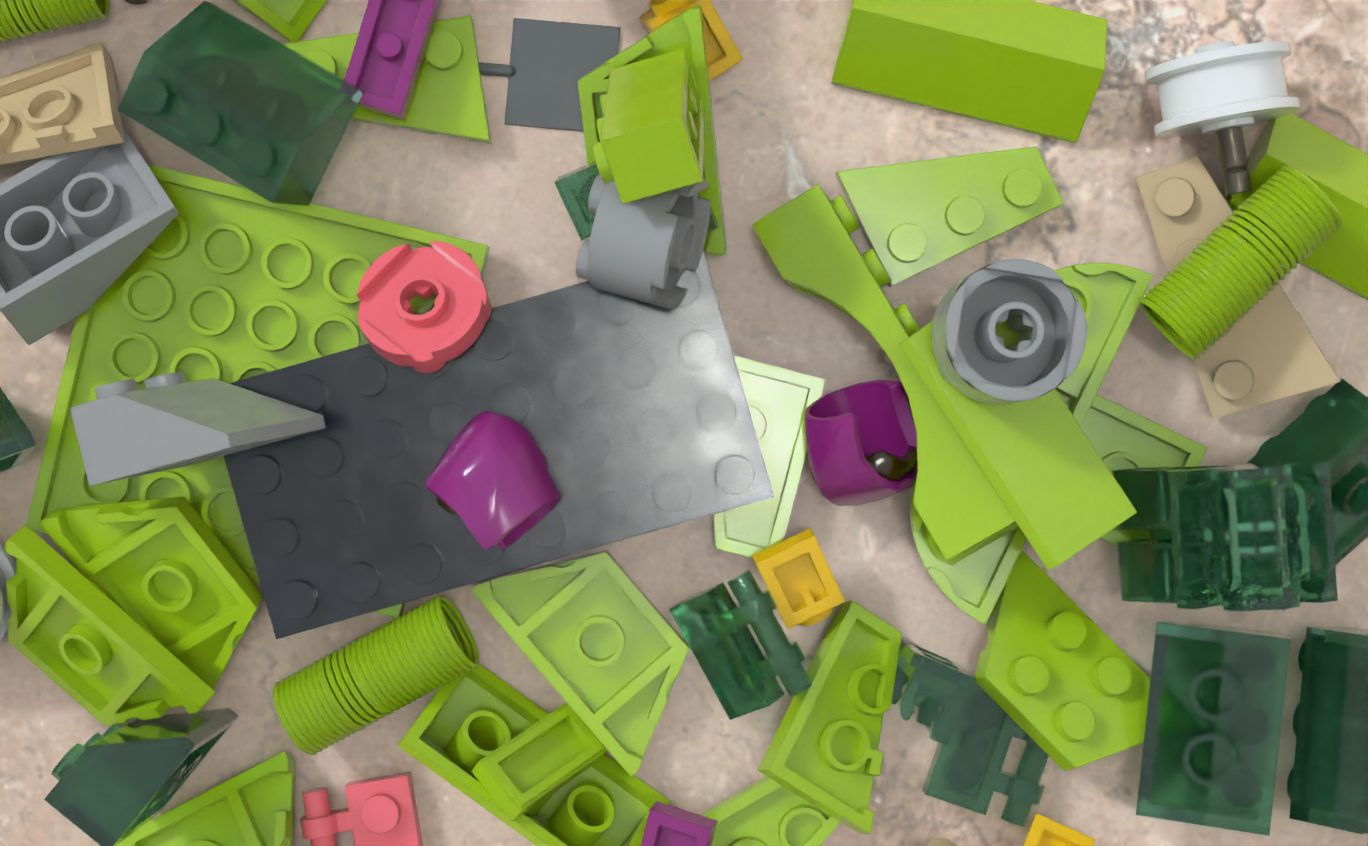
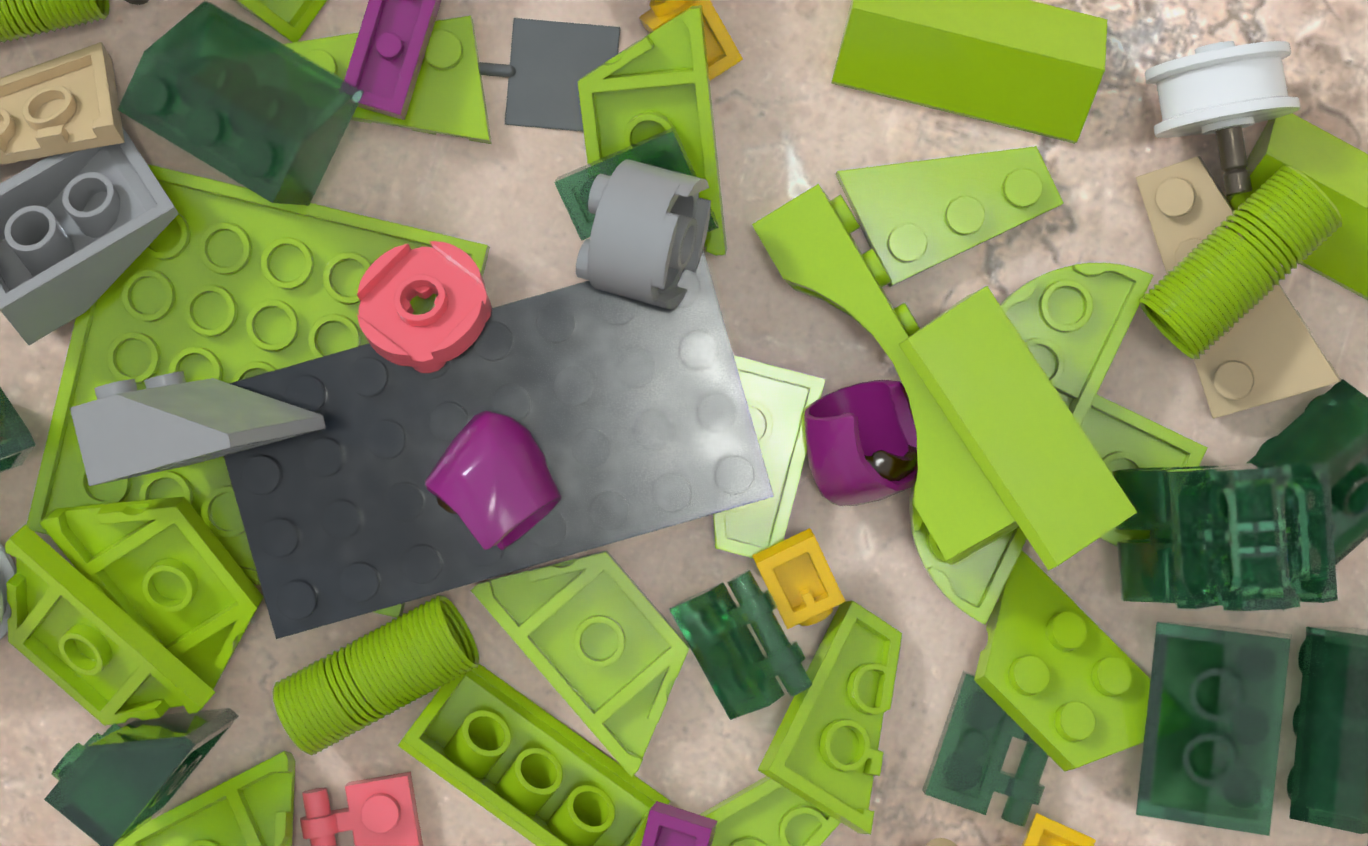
lime tile [471,702,608,822] -> none
lime brick [593,48,704,204] -> none
clear green hinge [892,639,976,746] -> none
light grey brick [931,259,1087,405] -> none

